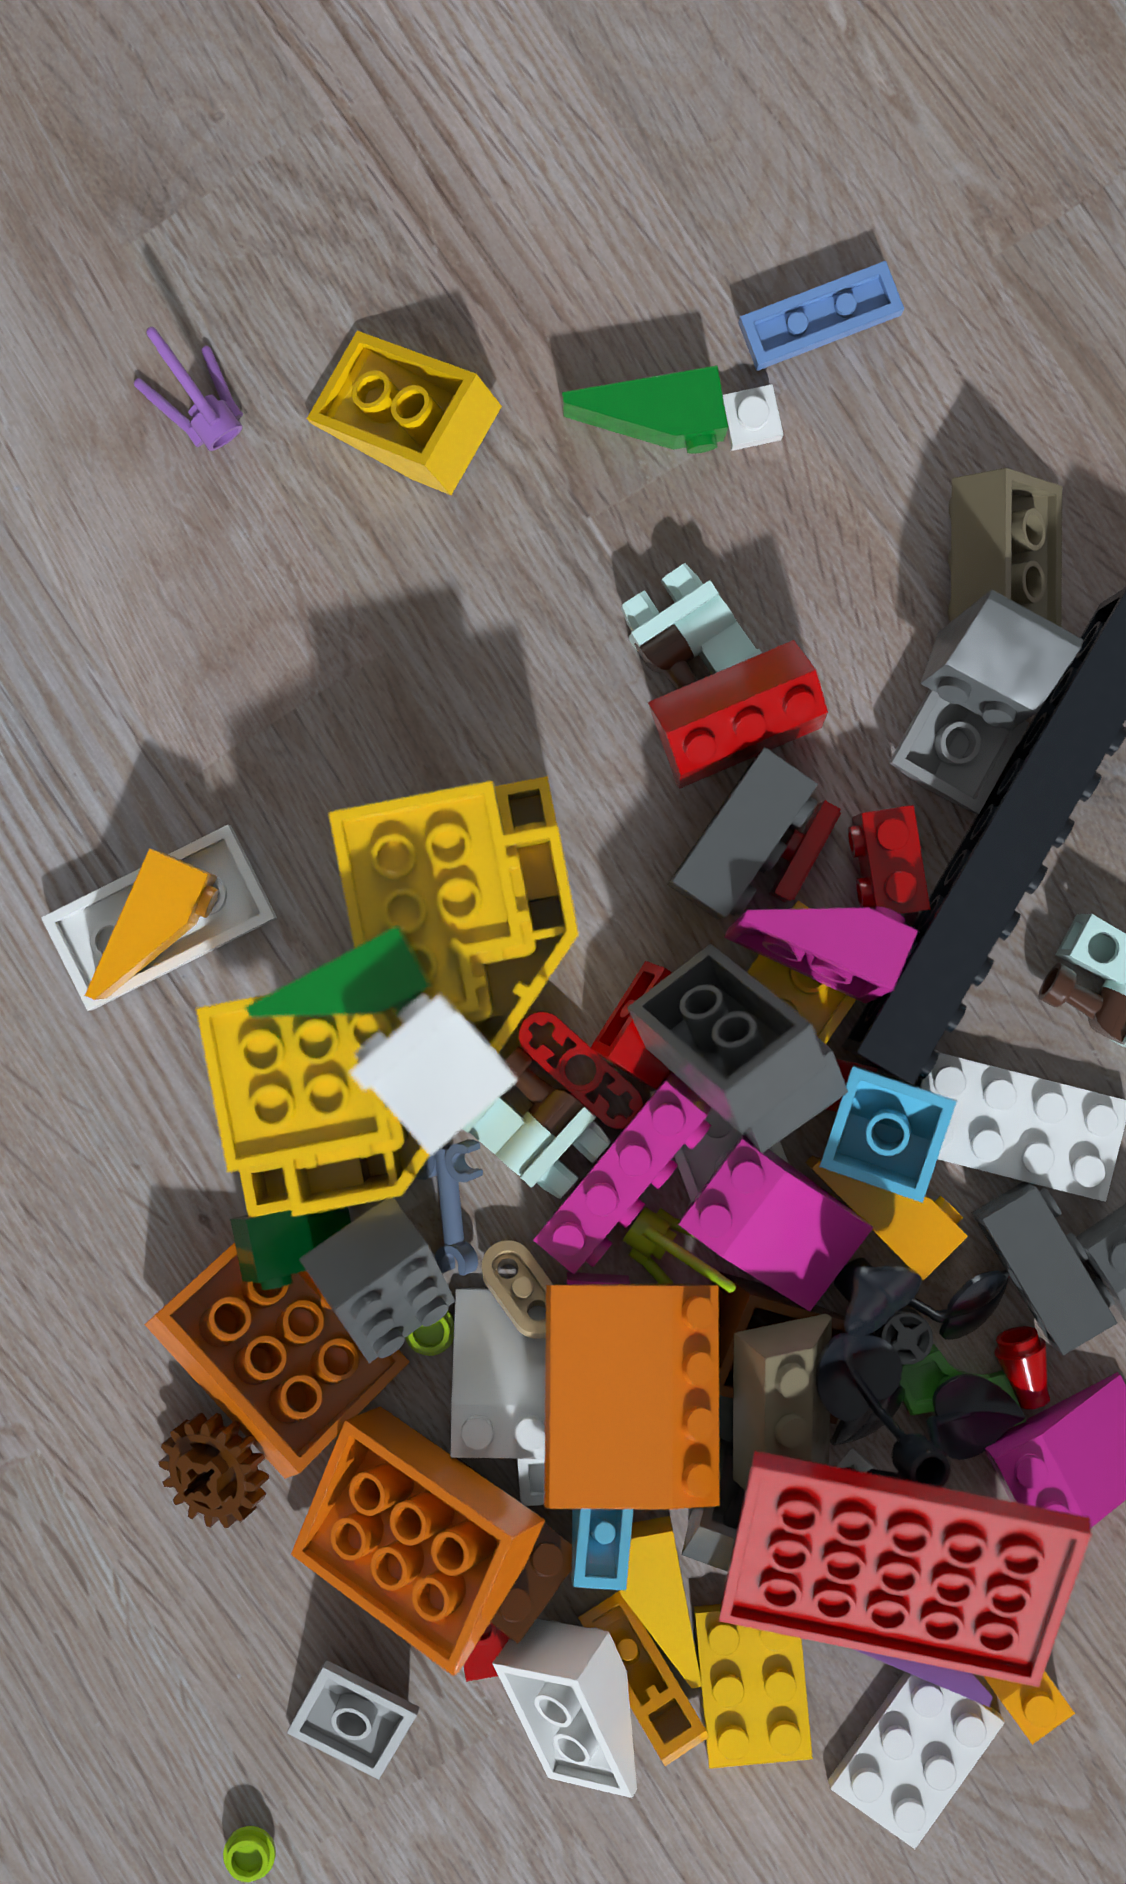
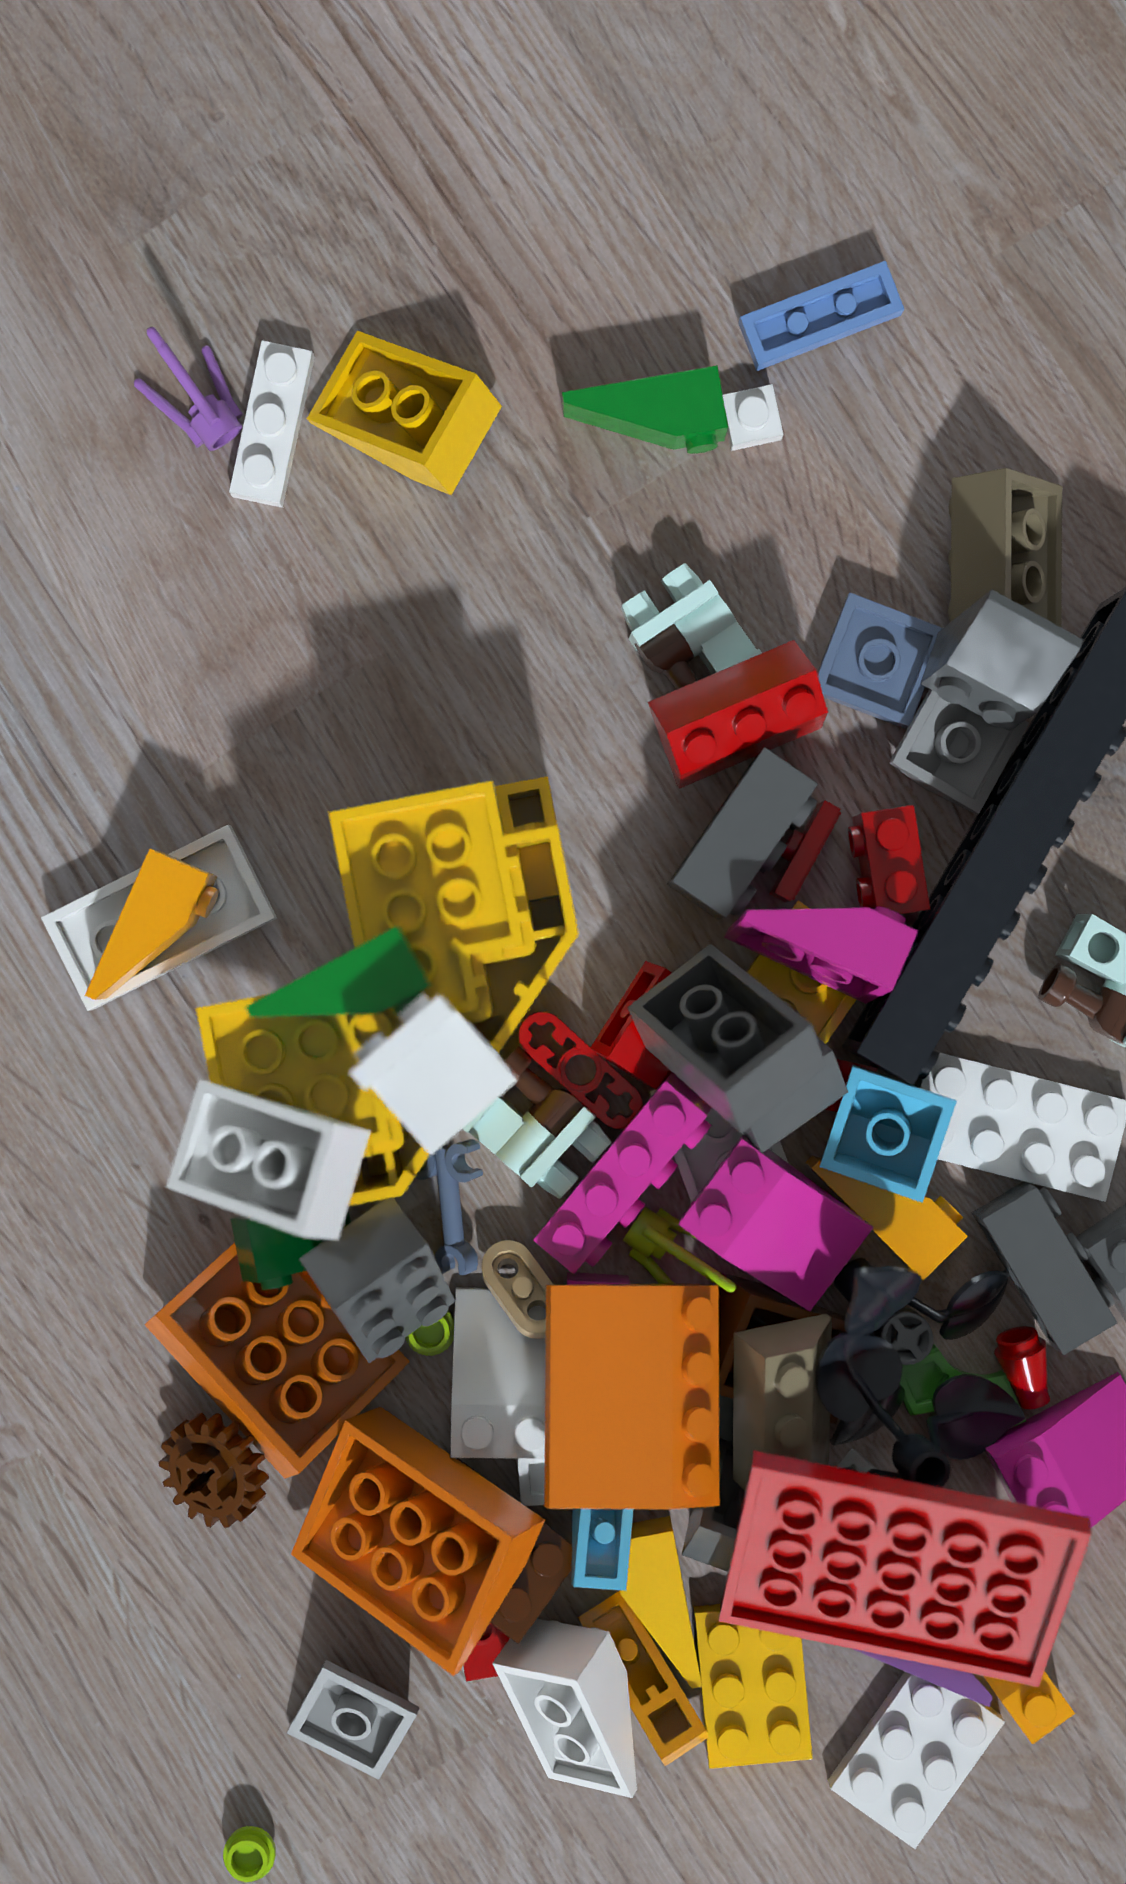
none -> white slope [166,1079,370,1240]
none -> white plate [229,340,315,508]
none -> sand blue plate [817,592,943,729]

